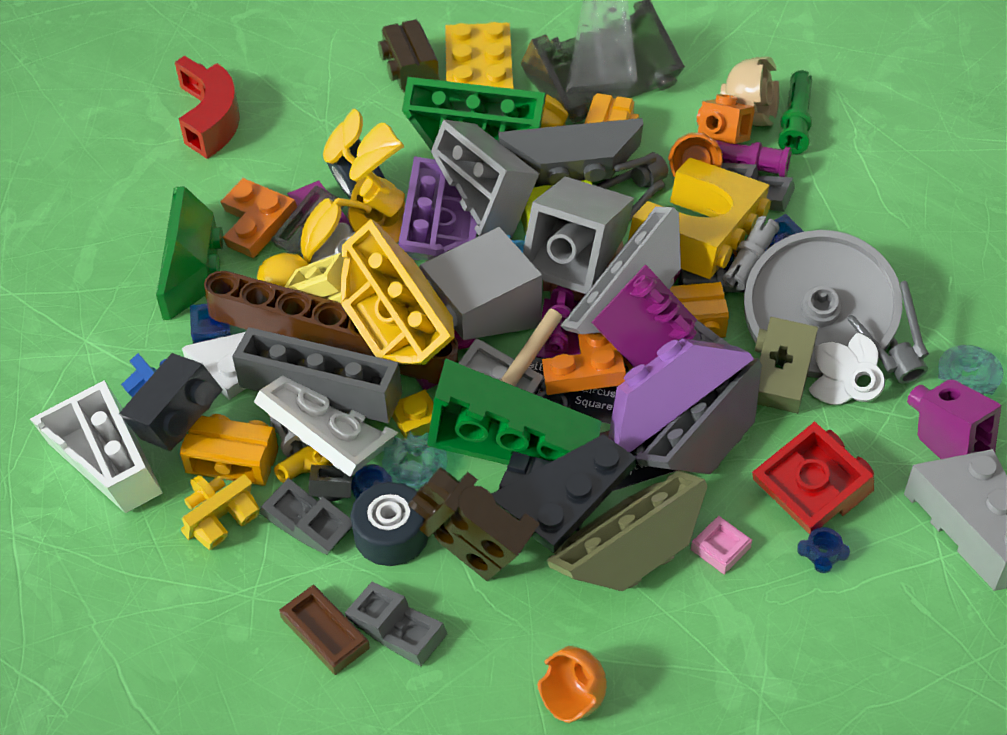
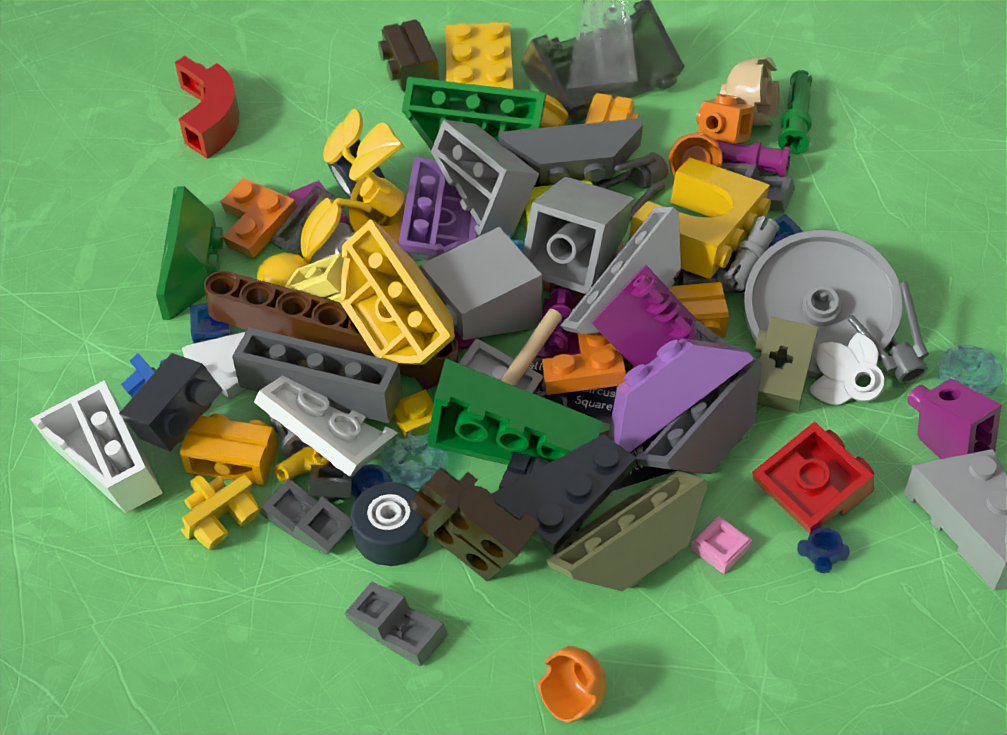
reddish brown tile [279,584,370,675] -> none

